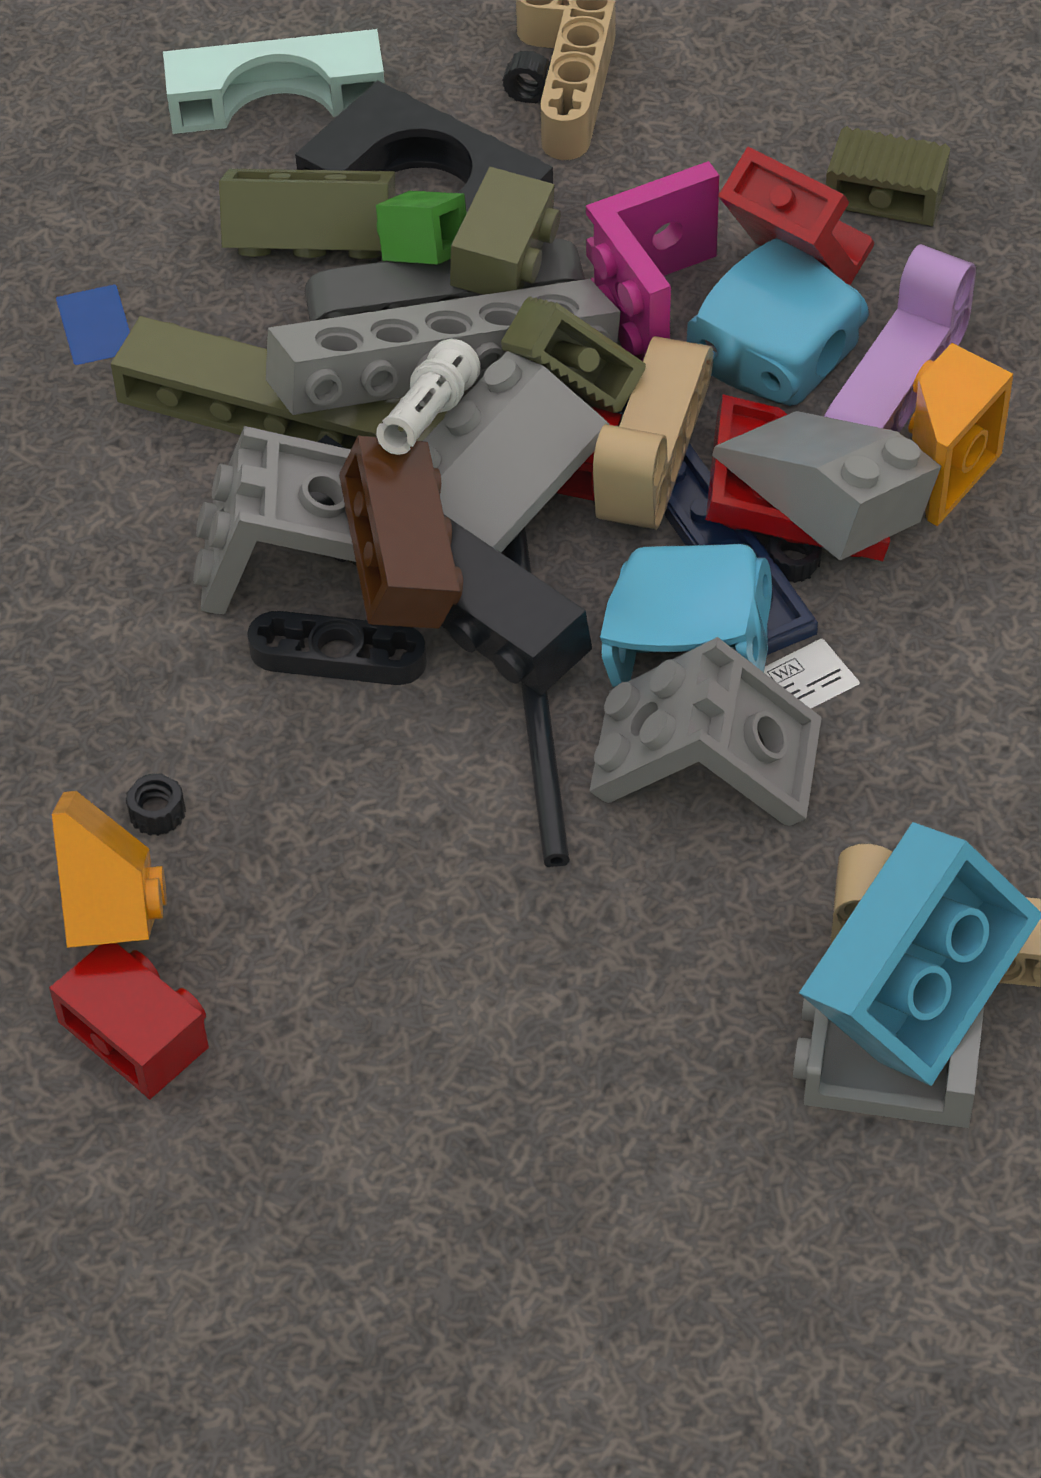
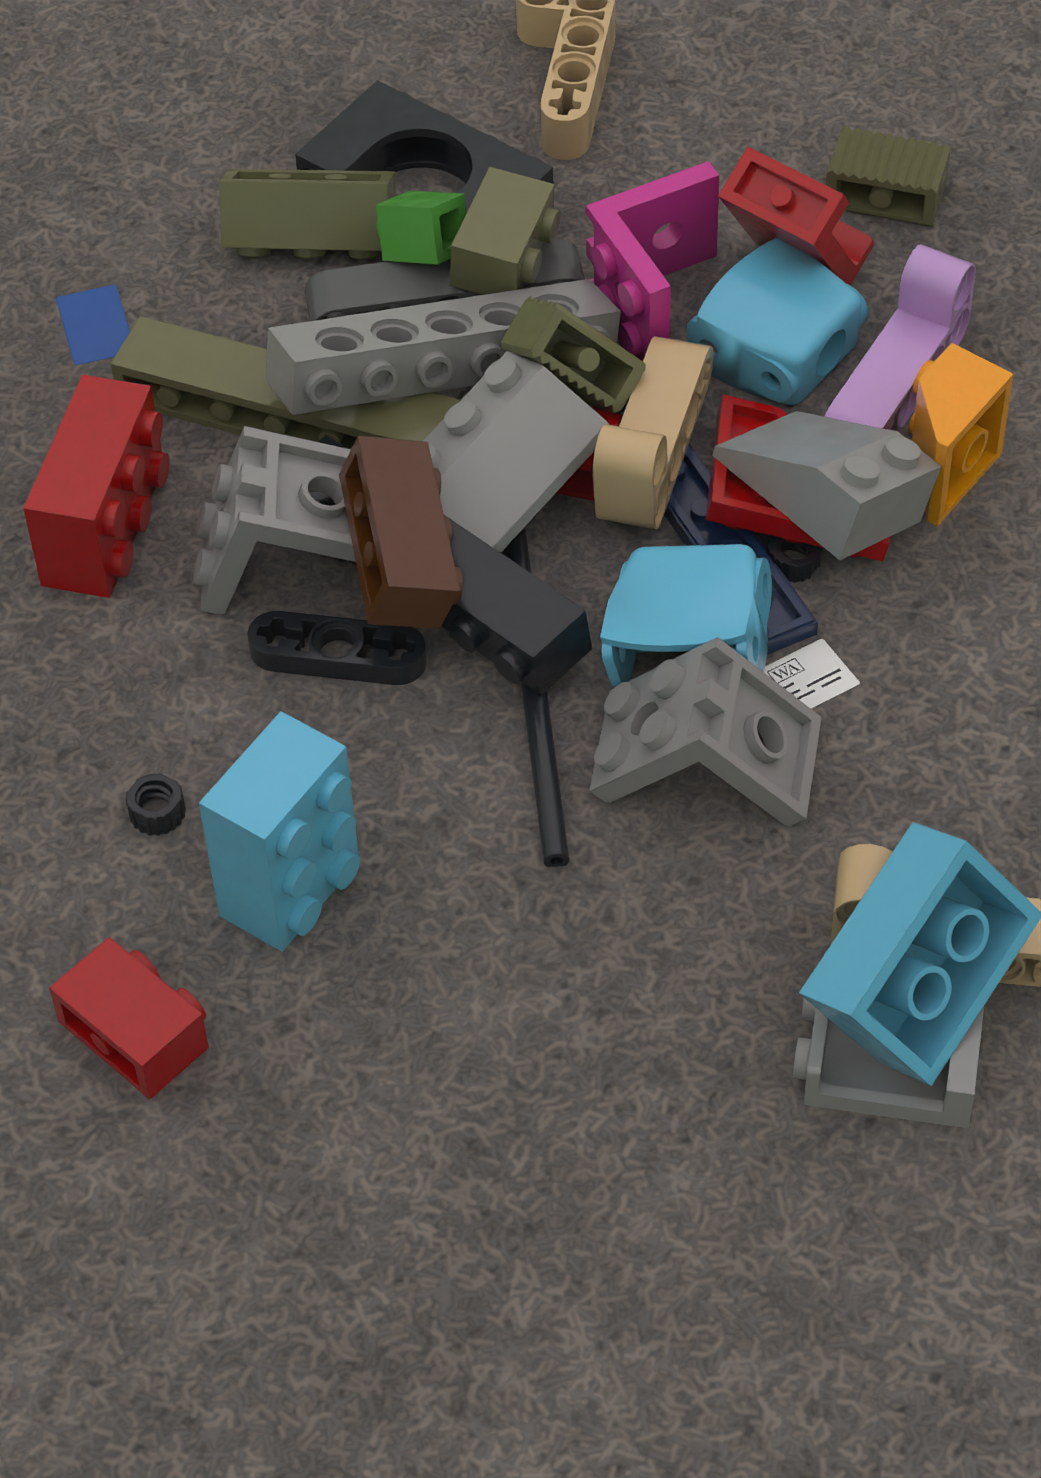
light orange slope [52,791,167,948] -> none
light aqua arch [163,29,385,134] -> none
white pin [376,338,480,455] -> none
black axle [502,50,551,104] -> none
none -> red brick [23,375,170,598]
none -> medium azure brick [199,711,360,952]

